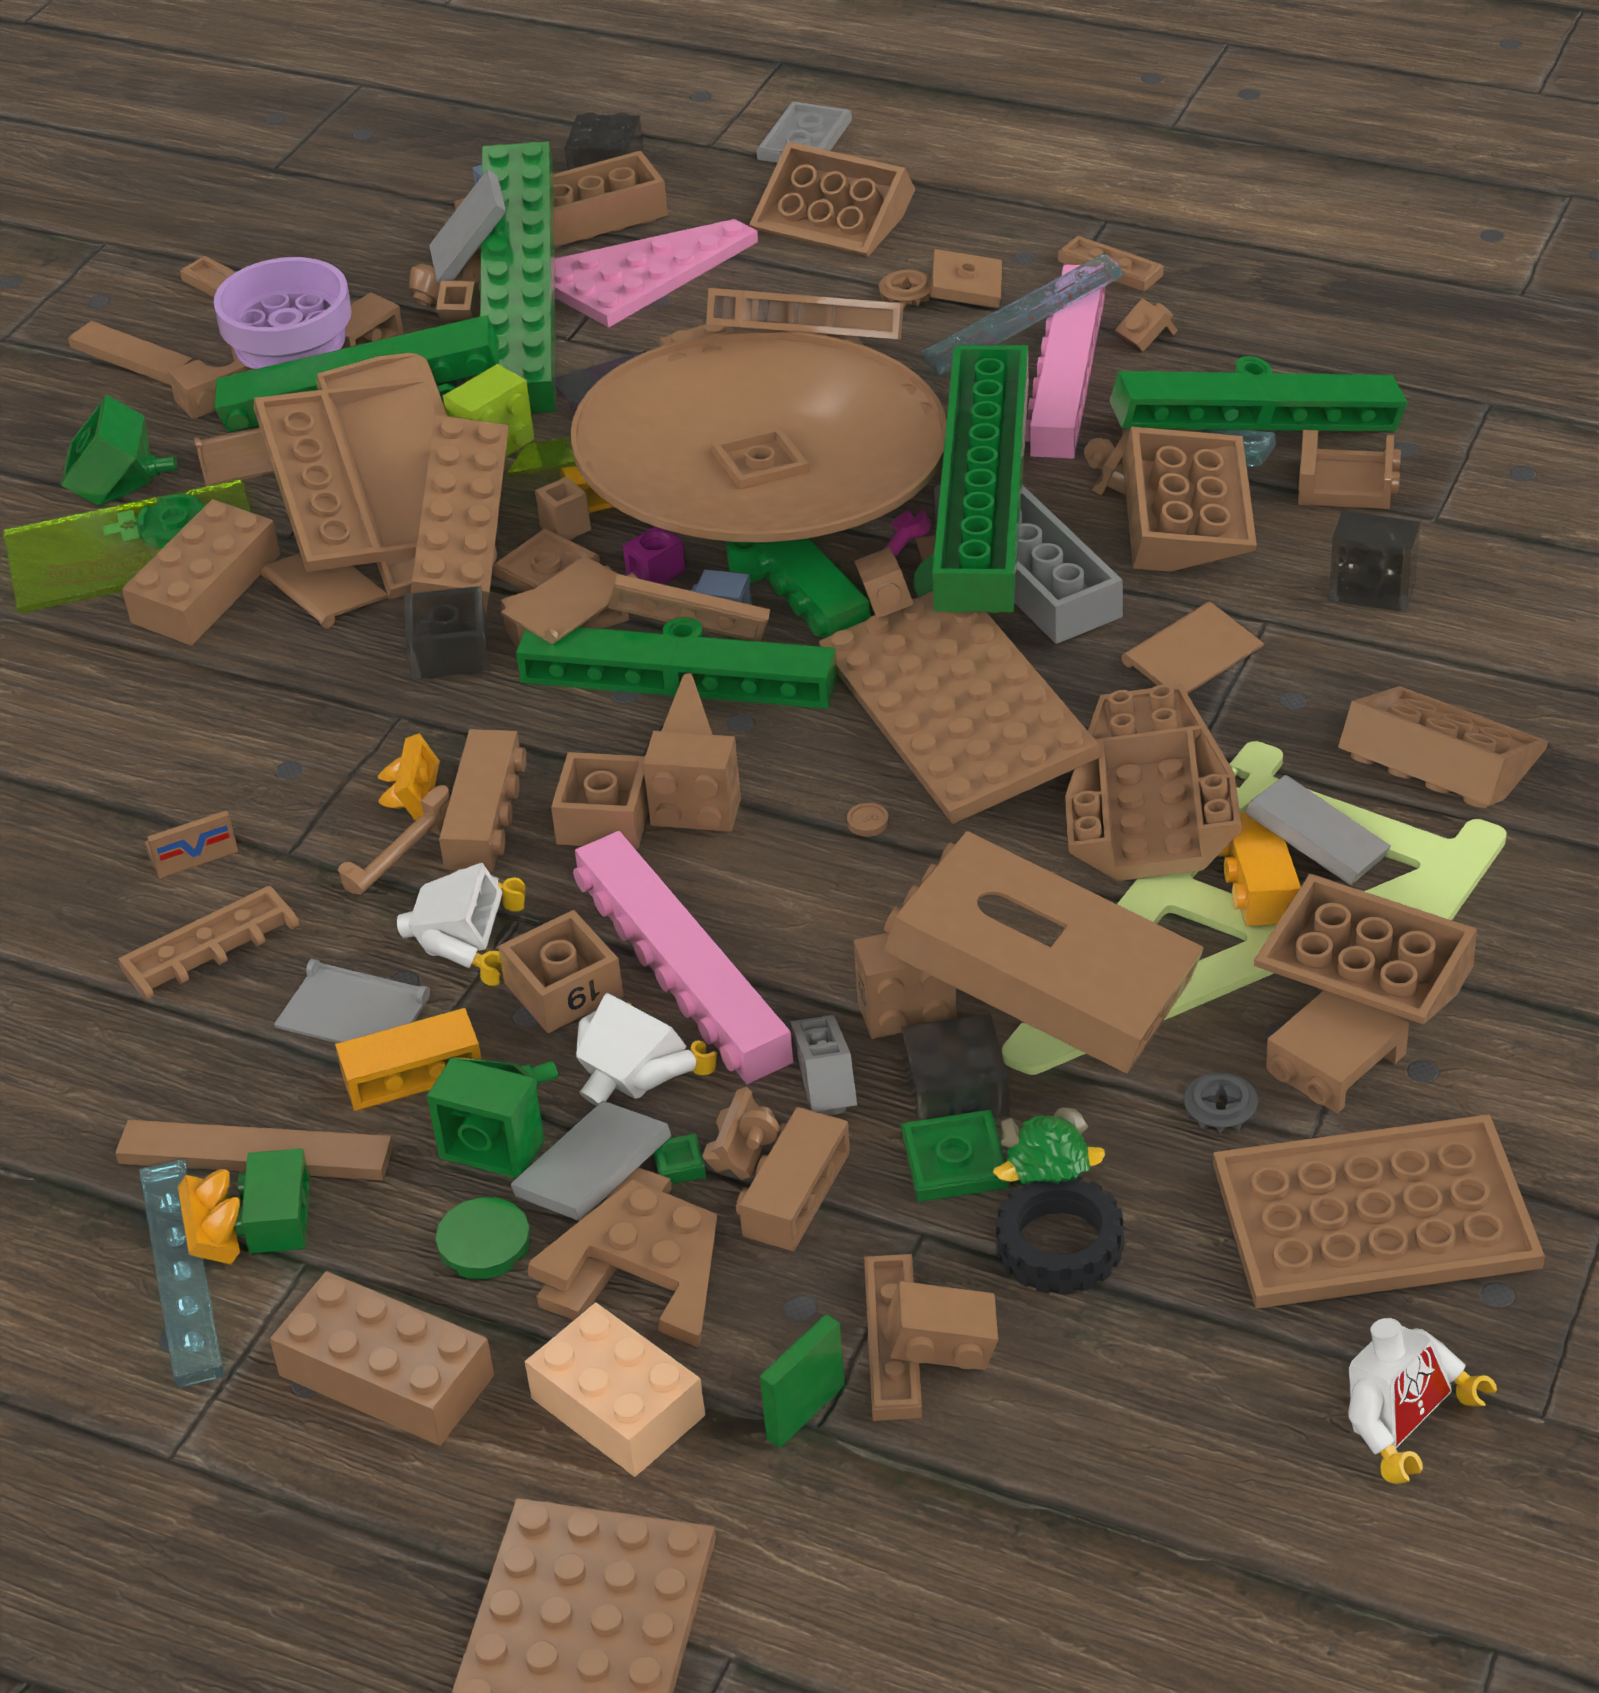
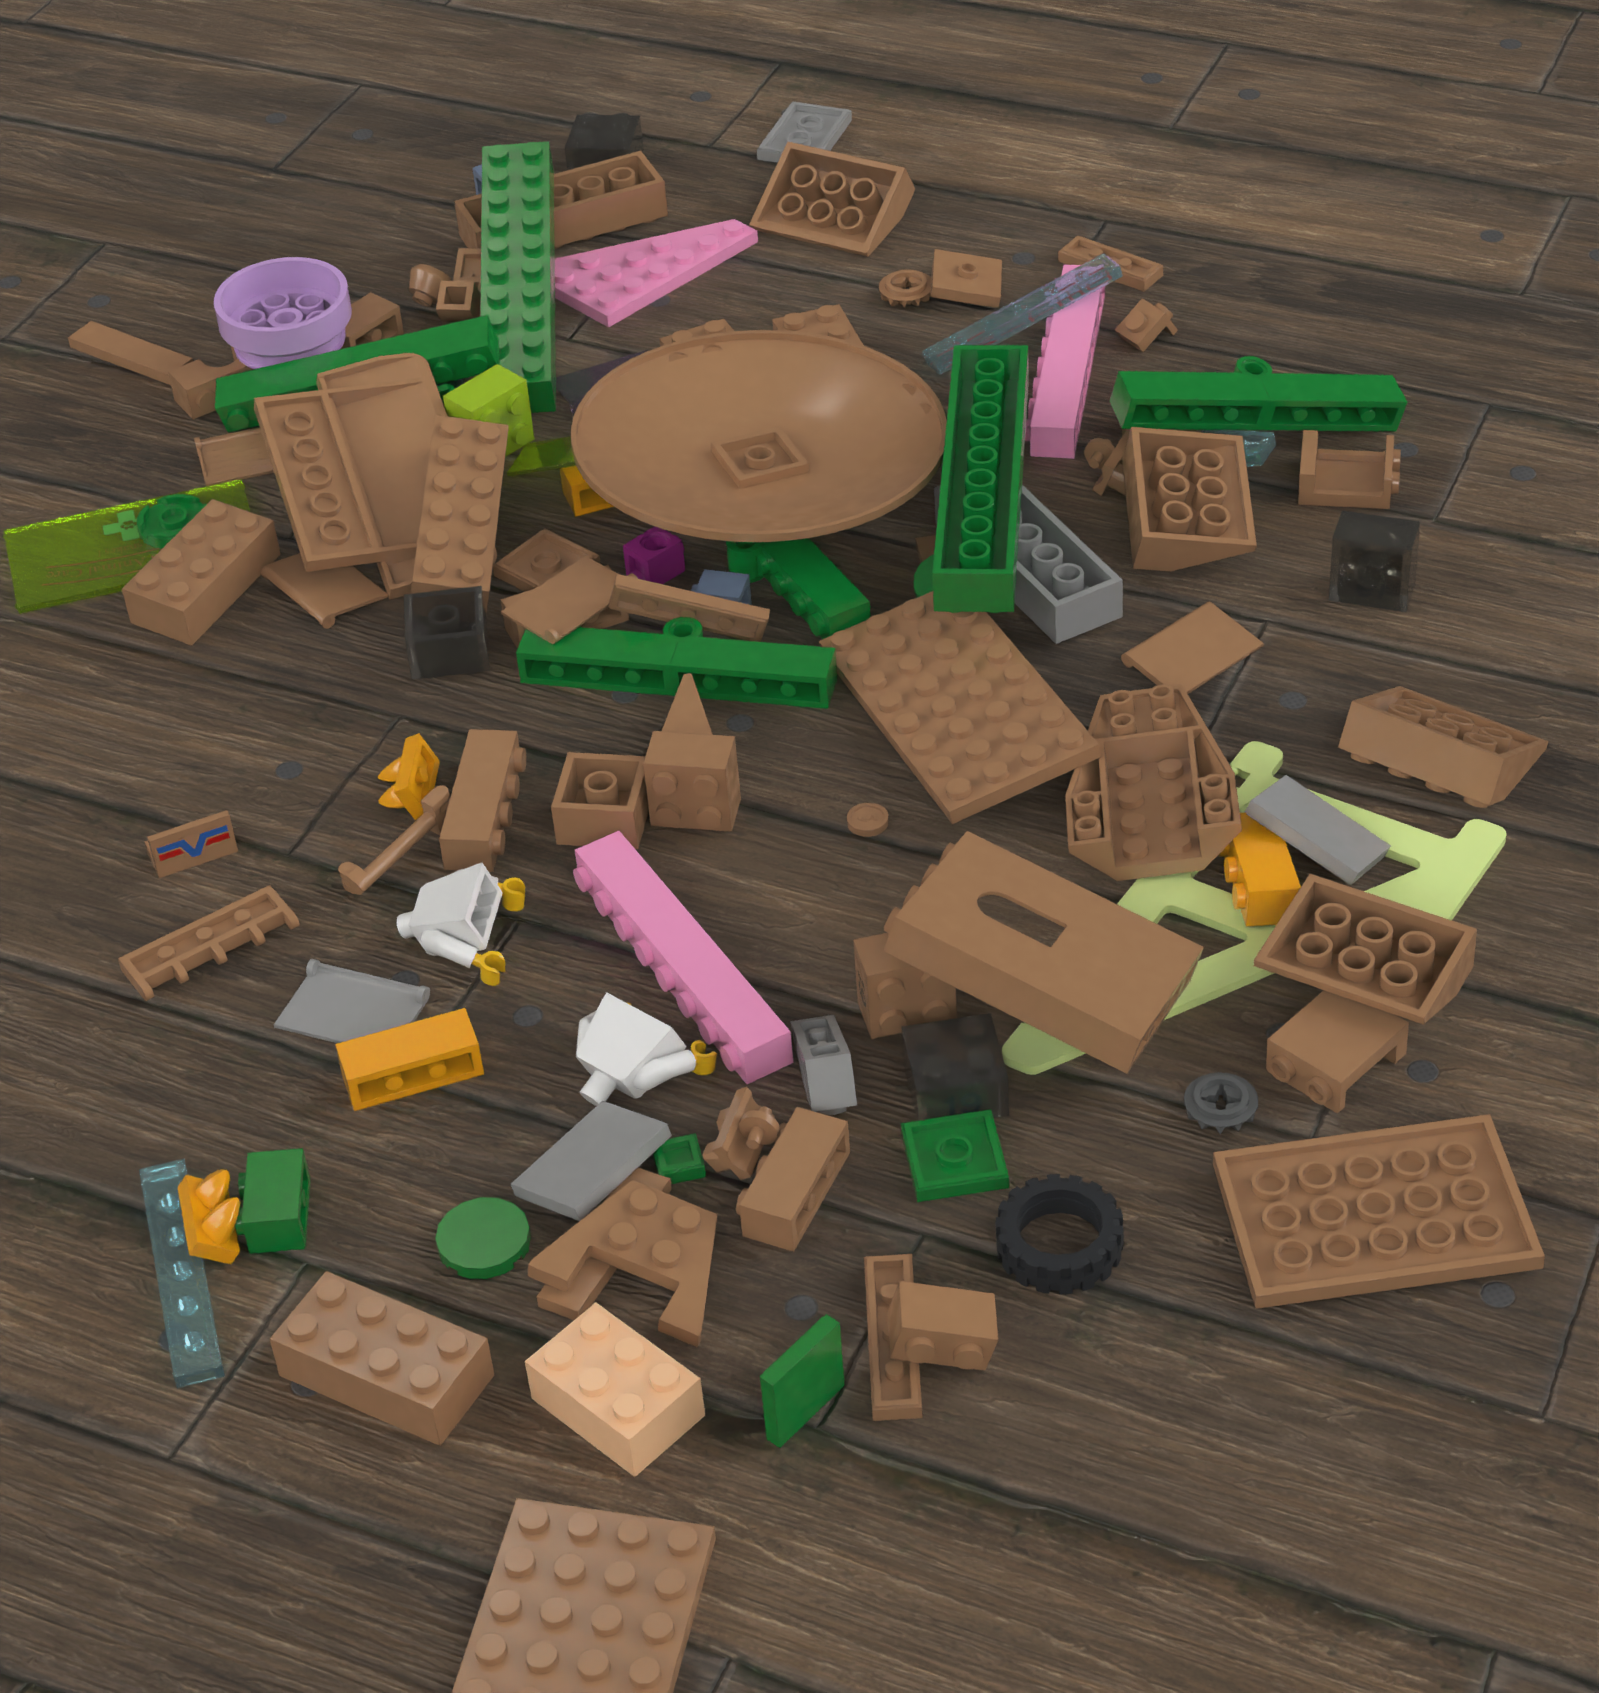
green piece [61,394,177,506] -> none
medium nougat tile [115,1120,394,1181] -> none
medium nougat tile [180,256,236,297] -> none
green piece [427,1057,558,1179] -> none
light grey tile [429,169,506,283] -> none
medium nougat brick [498,910,624,1033] -> none
medium nougat brick [535,476,591,540] -> none
medium nougat arch [706,288,904,340] -> none
medium nougat brick [854,547,914,619] -> none
dark pink bar [884,509,931,558] -> none
green hair [993,1107,1105,1185] -> none
torso [1348,1318,1497,1484] -> none

